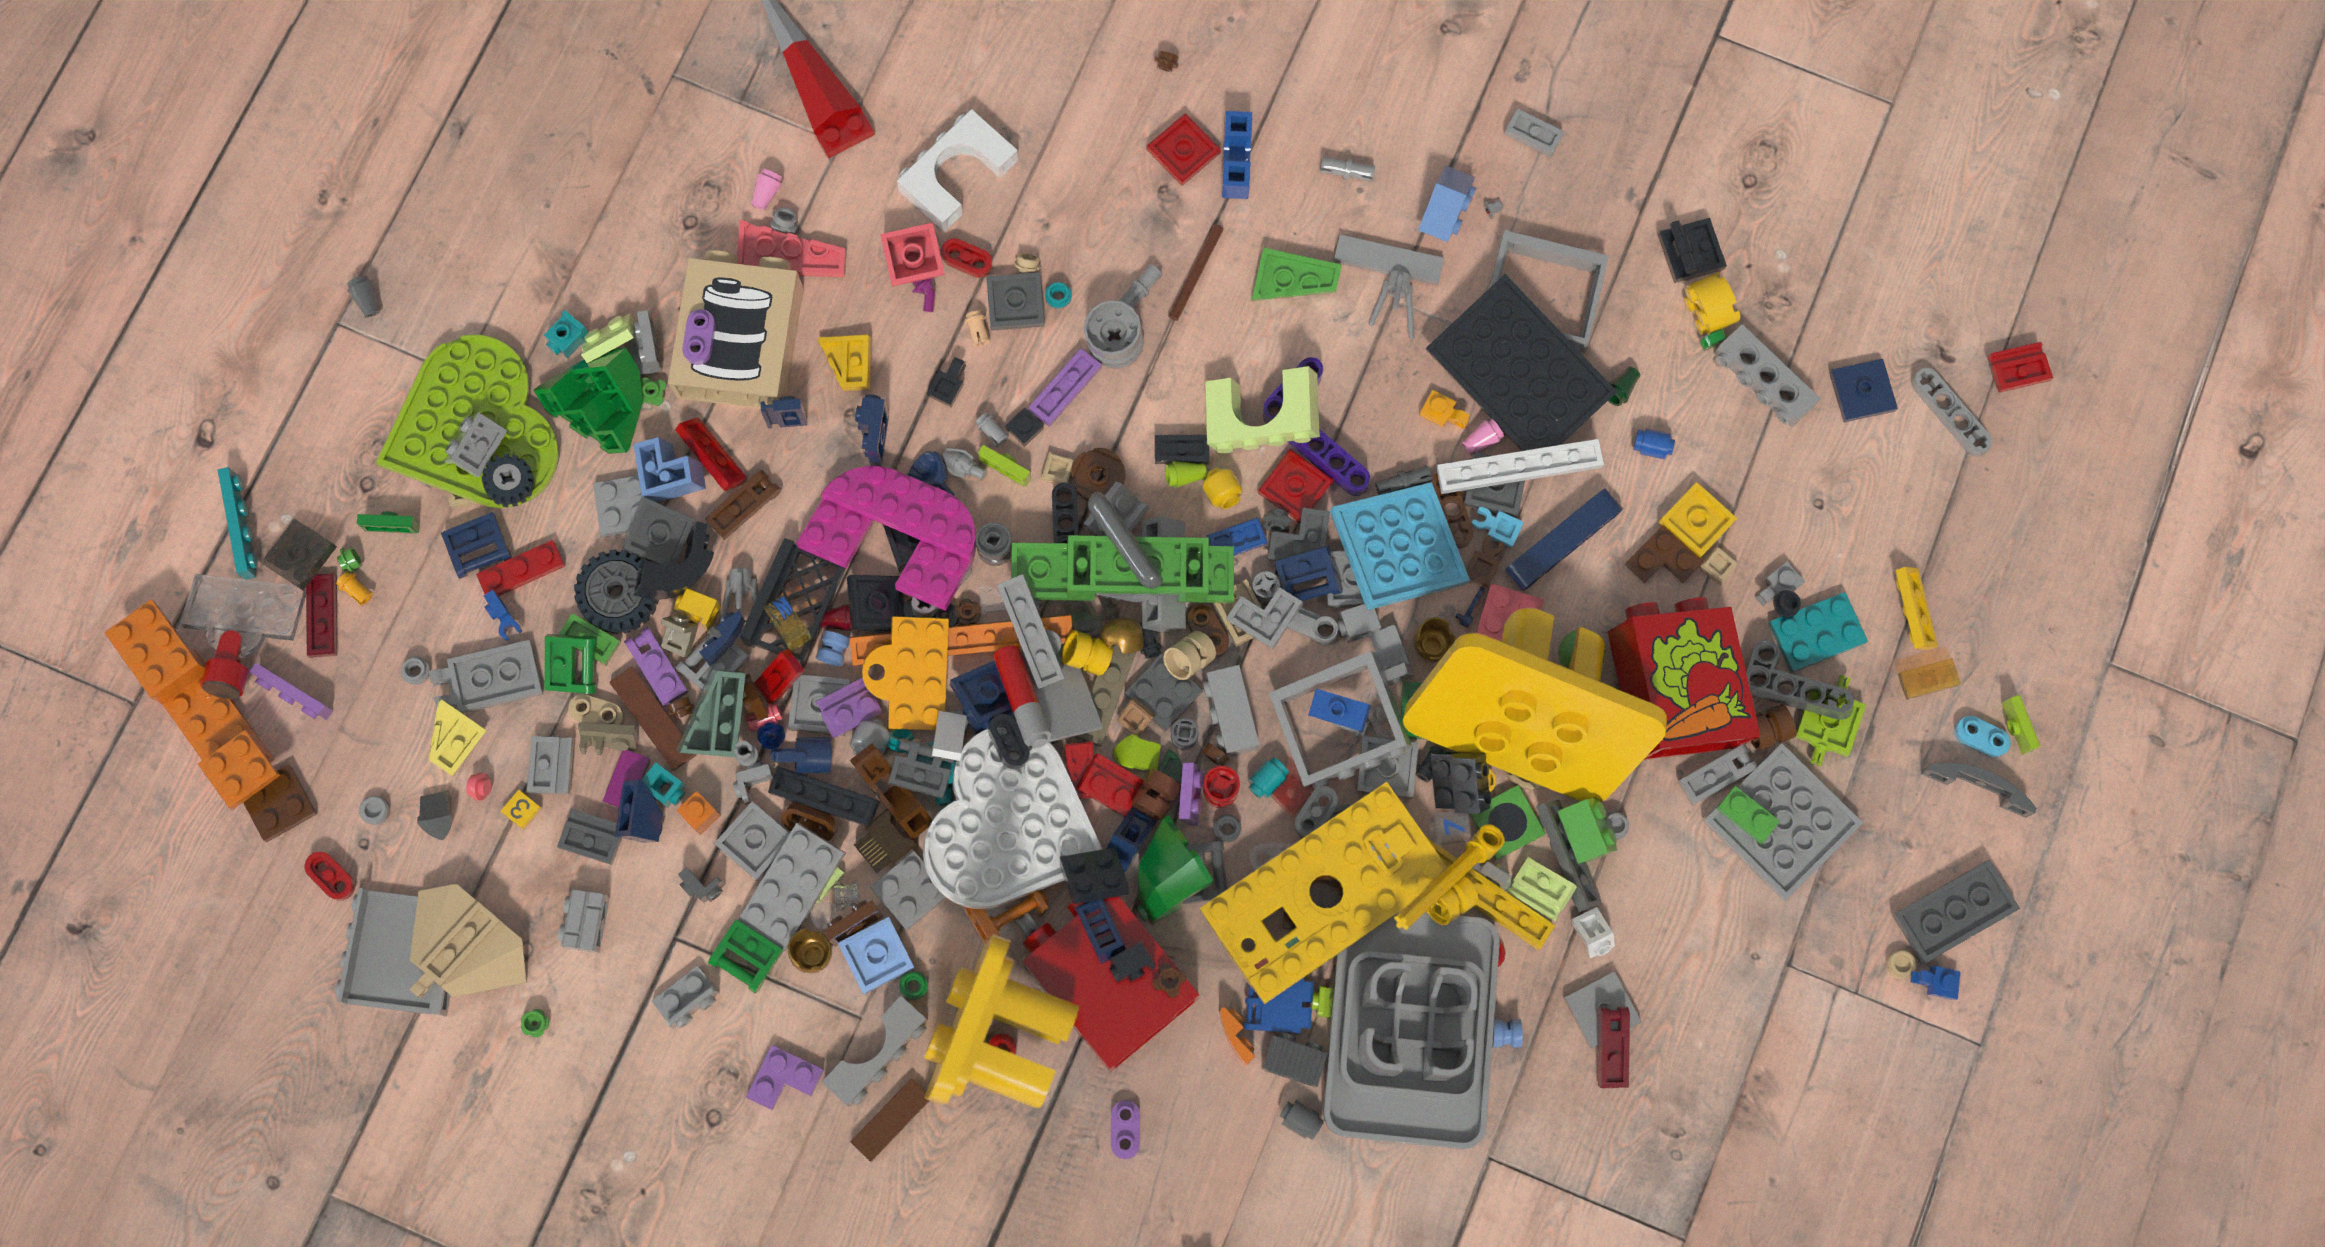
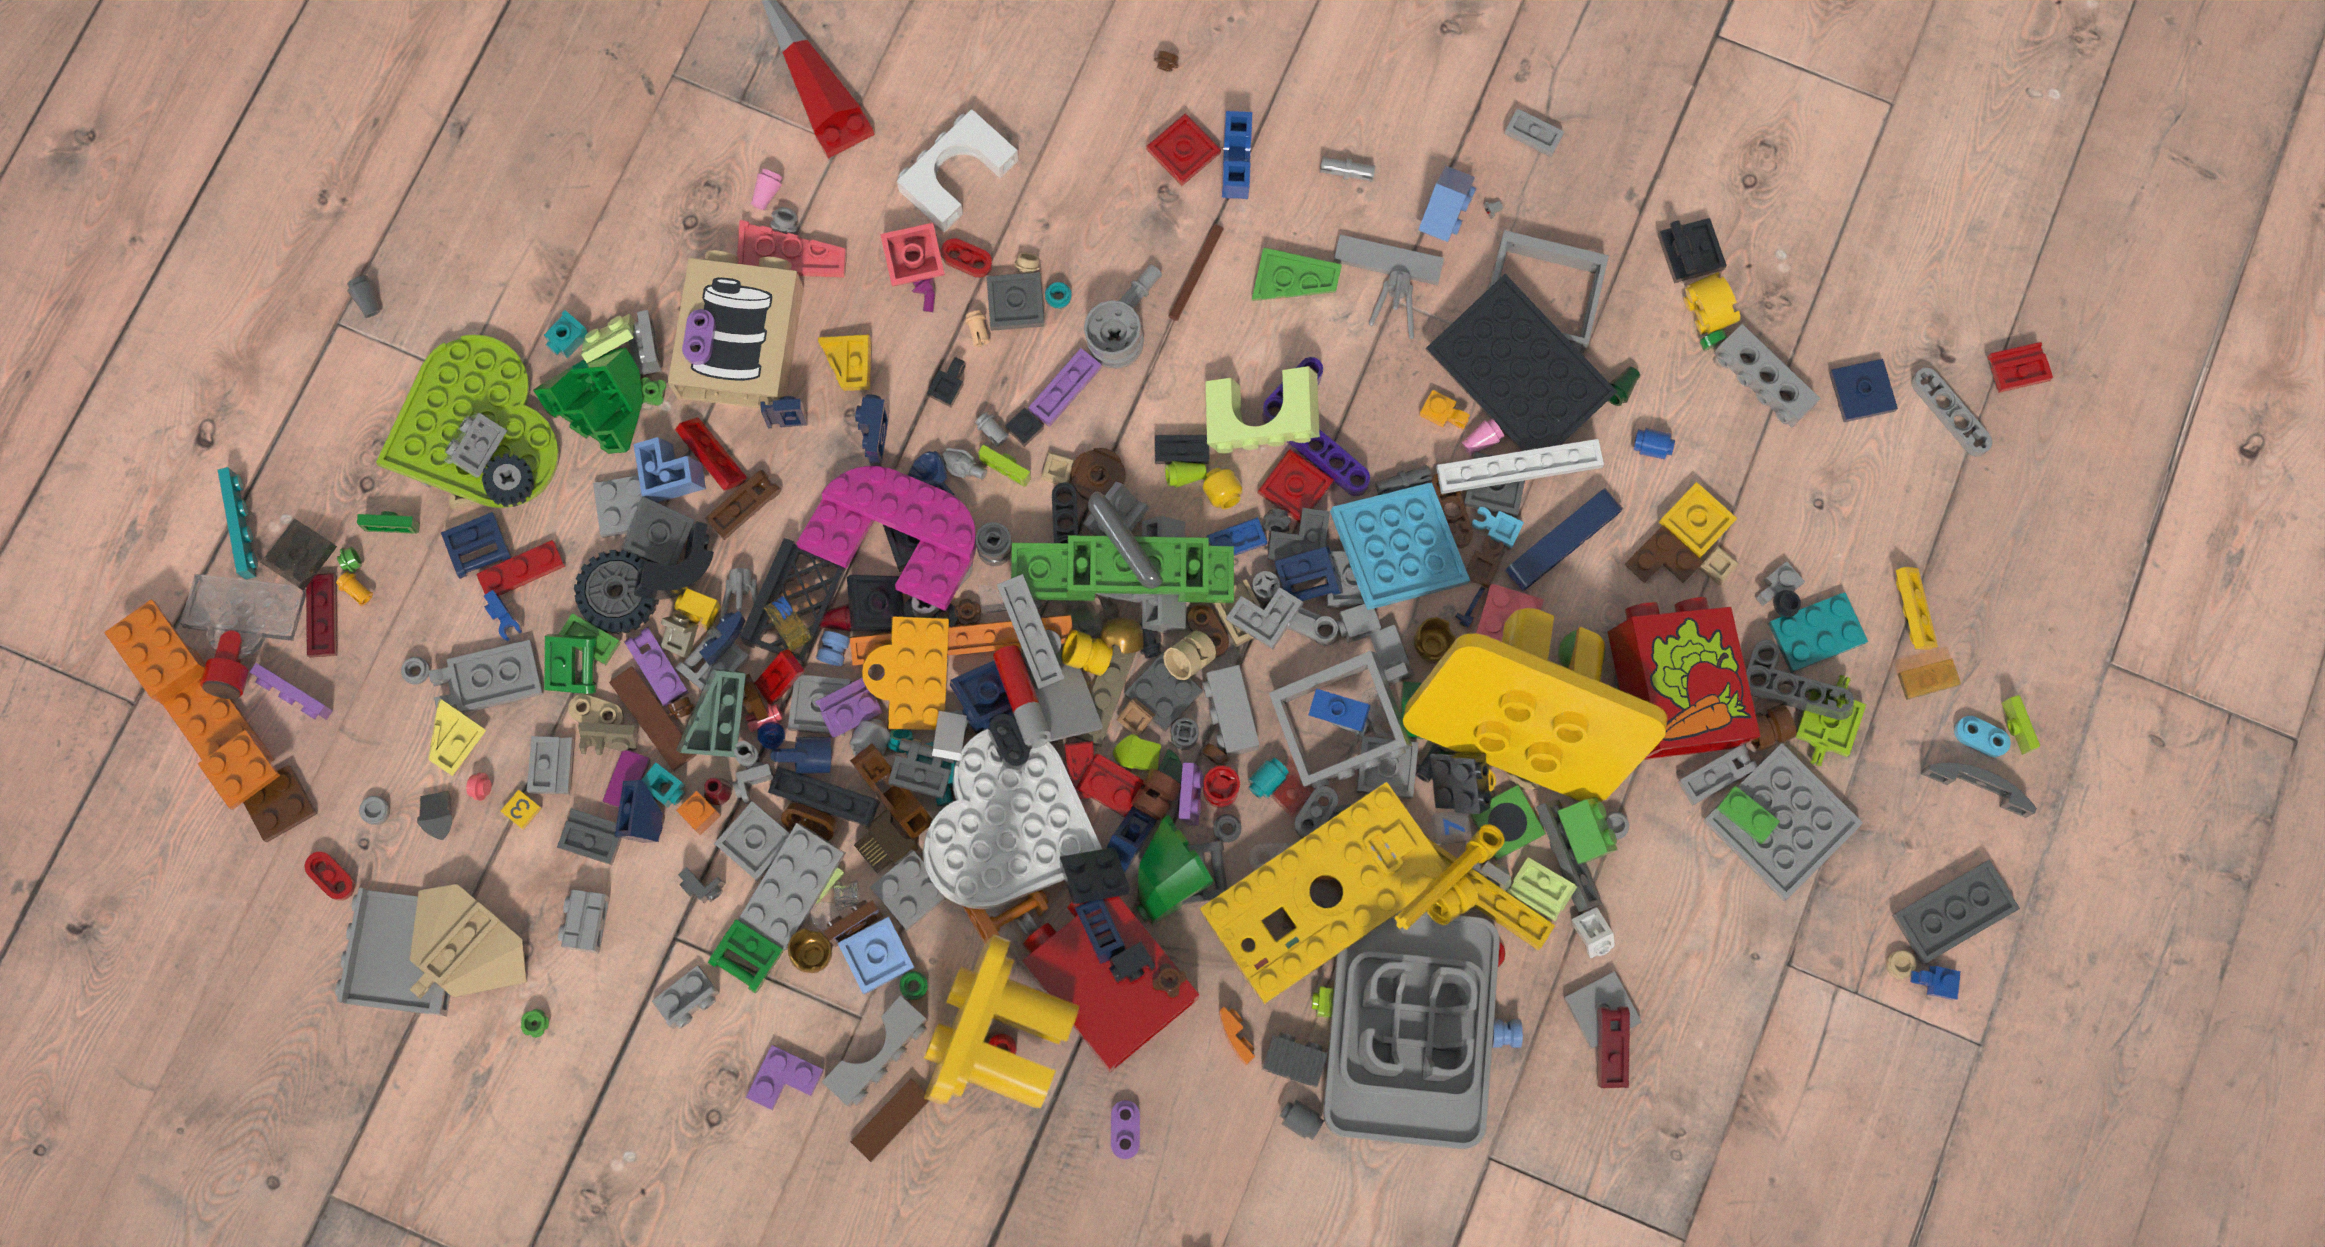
blue plate [1243,978,1314,1034] -> none
none -> dark red cone [704,778,732,805]

